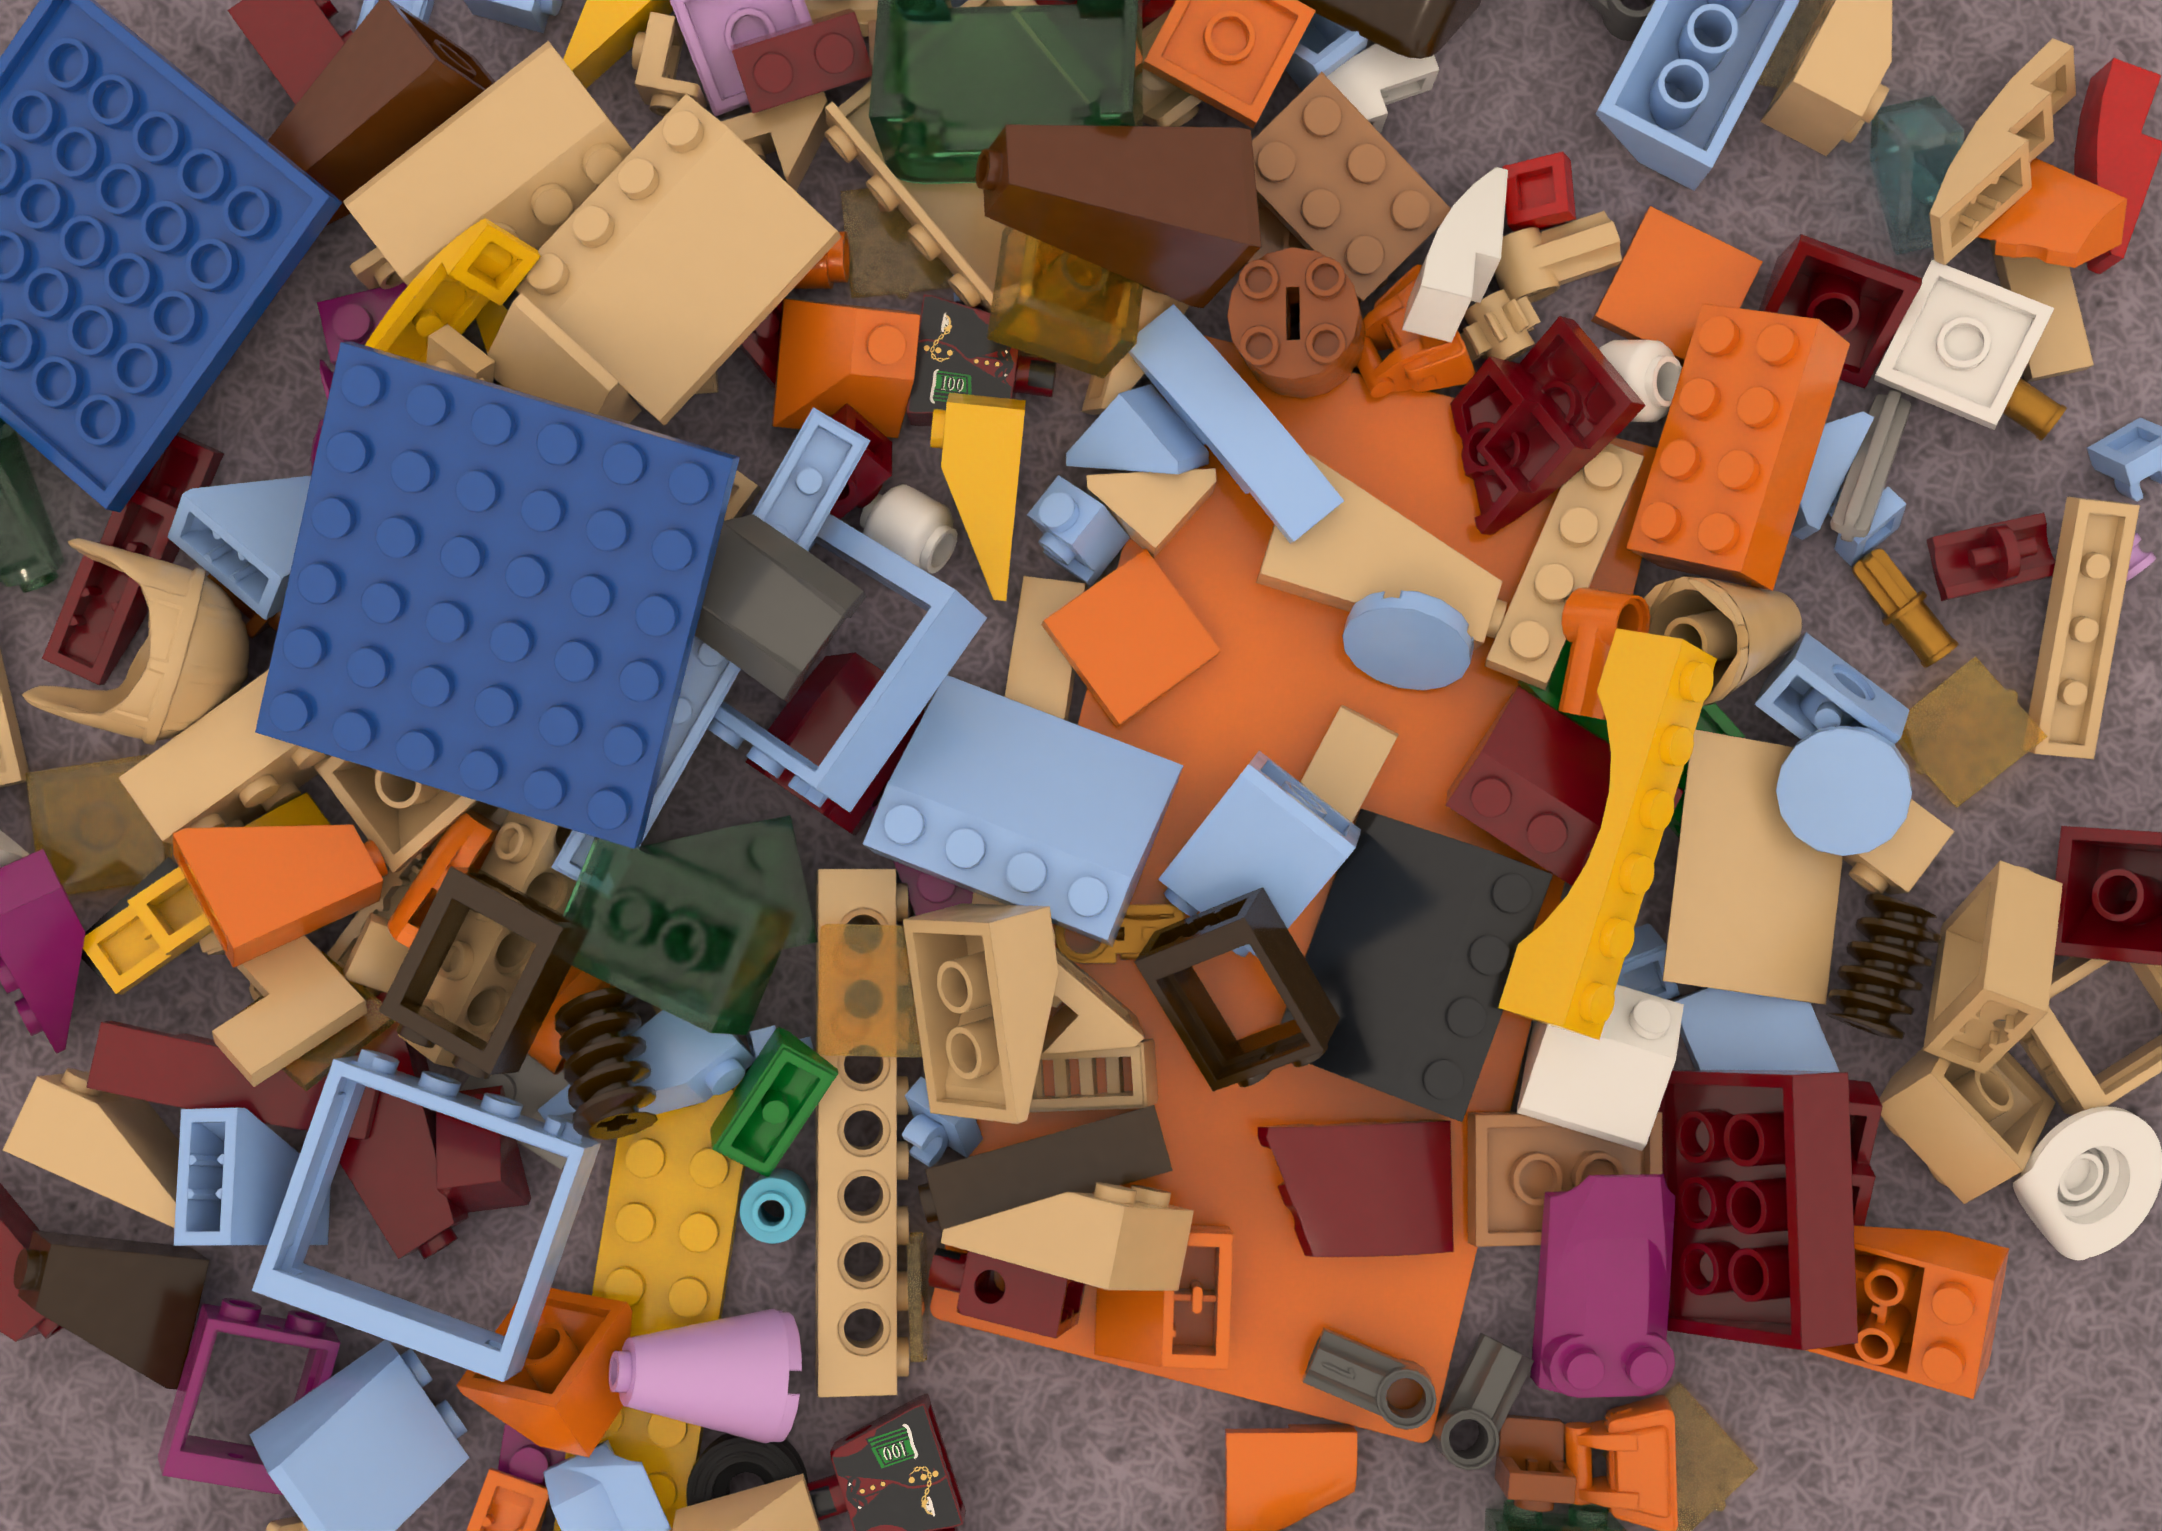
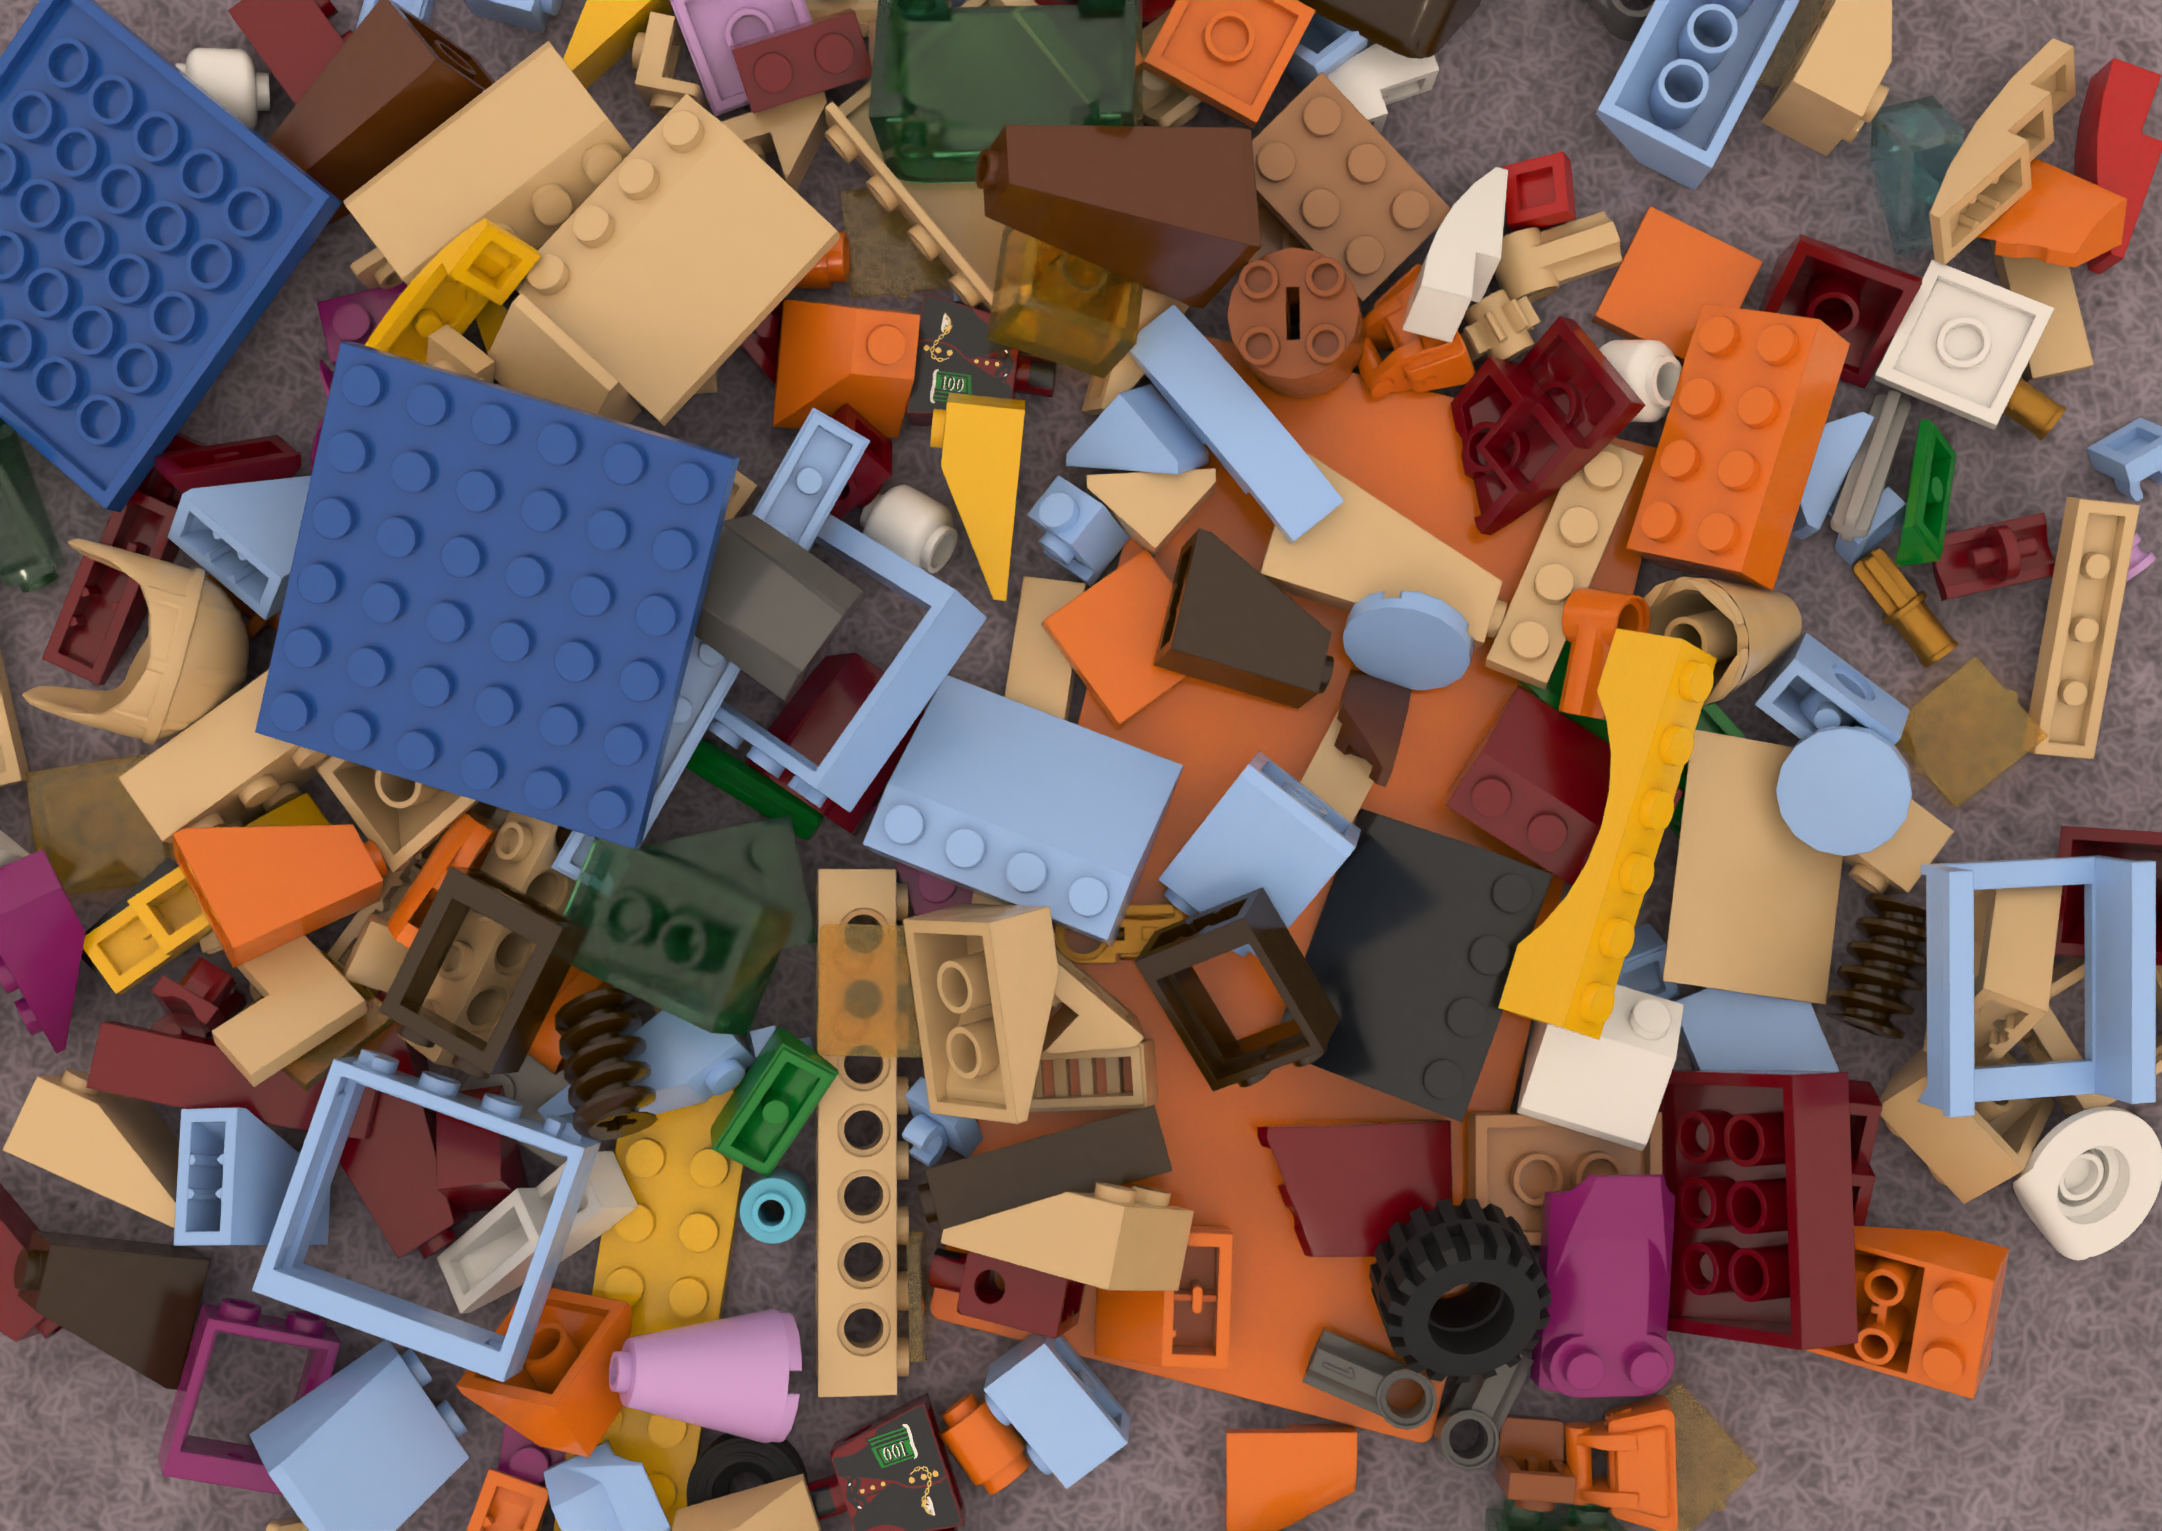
none -> dark red hips [151,957,247,1040]
none -> dark red slope [154,435,301,493]
none -> white head [176,48,270,129]
none -> white slope [436,1151,638,1314]
none -> green axle [685,738,824,840]
none -> orange brick [938,1392,1031,1495]
none -> light blue brick [983,1333,1131,1489]
none -> dark brown slope [1154,528,1334,709]
none -> reddish brown slope [1334,669,1411,787]
none -> black tyre [1369,1198,1552,1383]
none -> green slope [1895,419,1957,566]
none -> light blue piece [1918,856,2156,1118]

